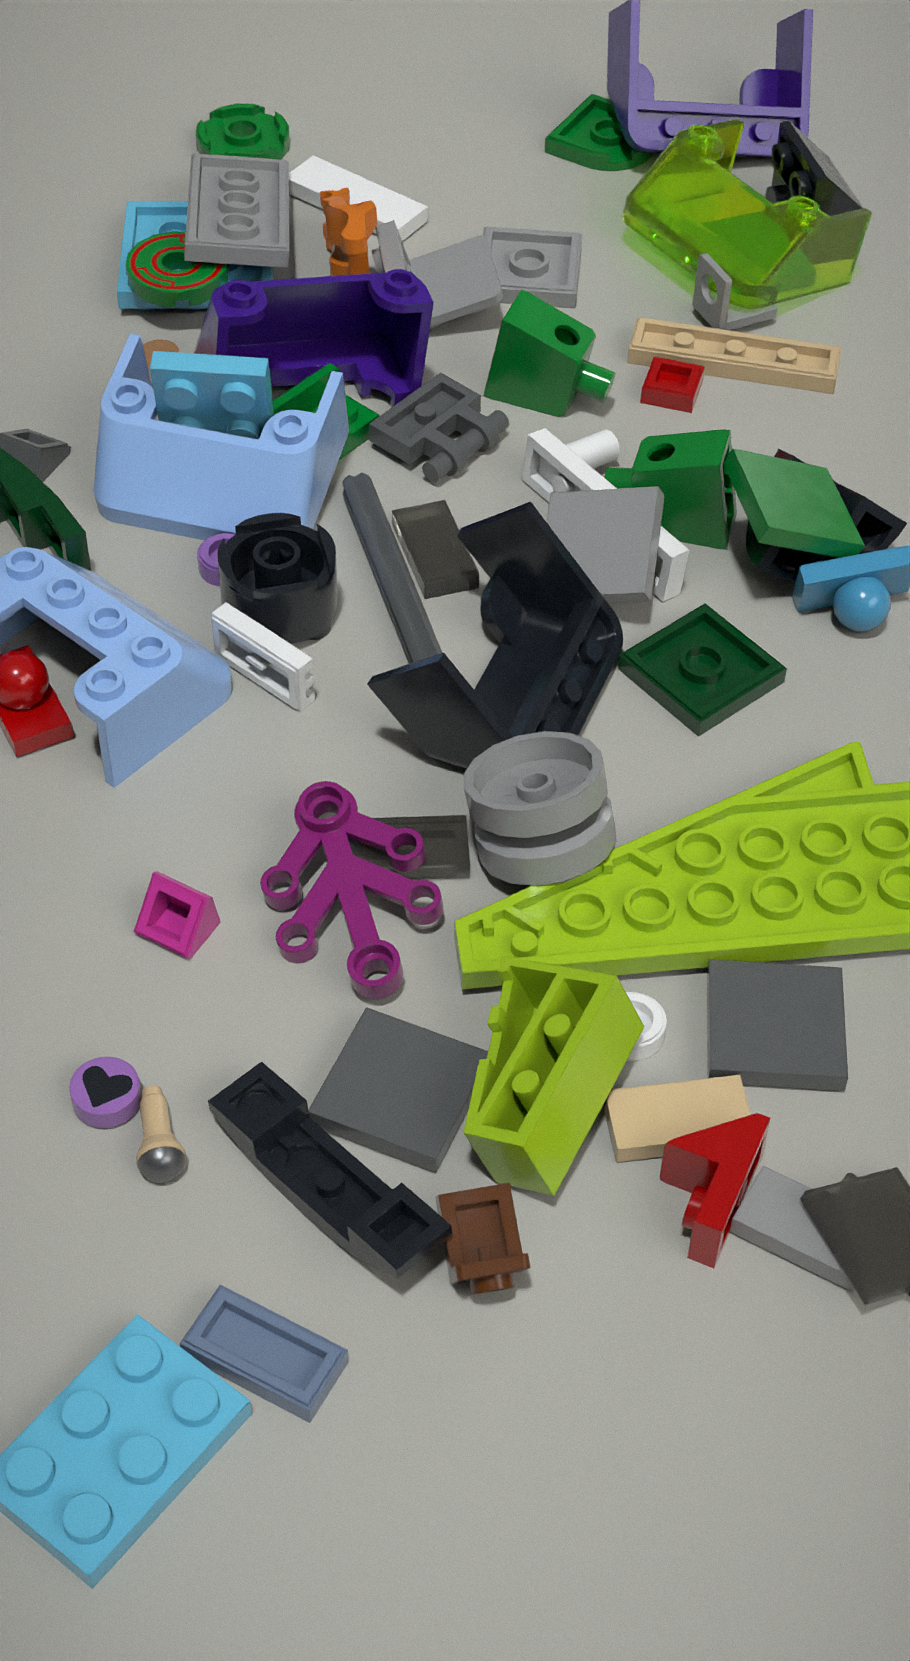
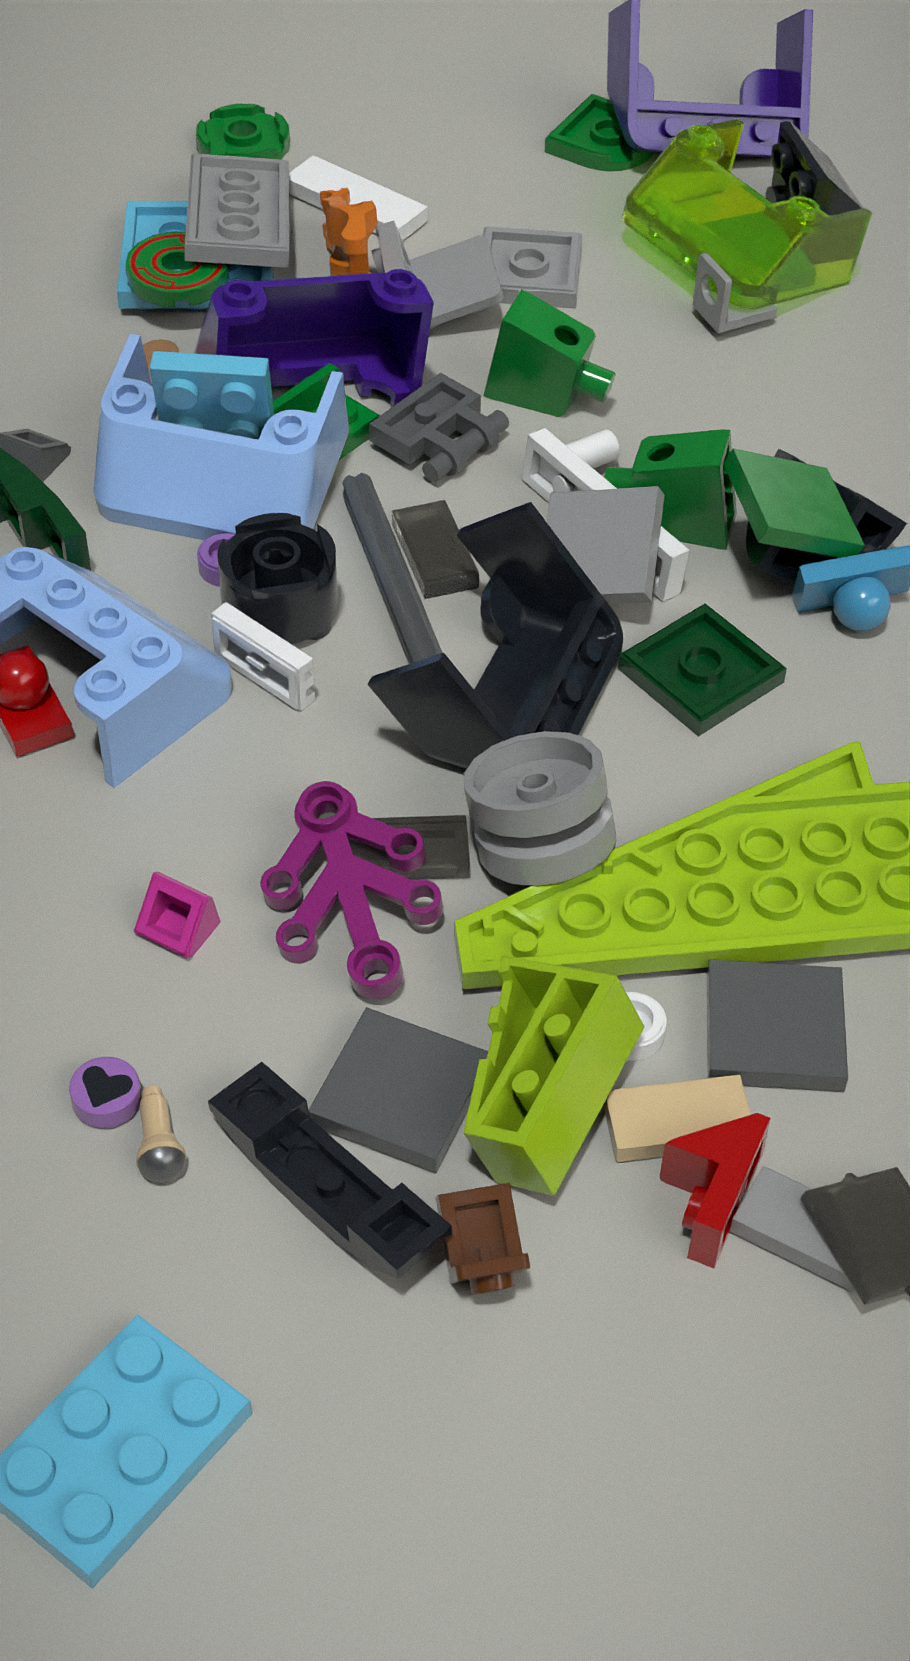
sand blue tile [180,1285,349,1423] -> none
tan tile [627,317,842,394] -> none
red tile [640,357,705,413] -> none

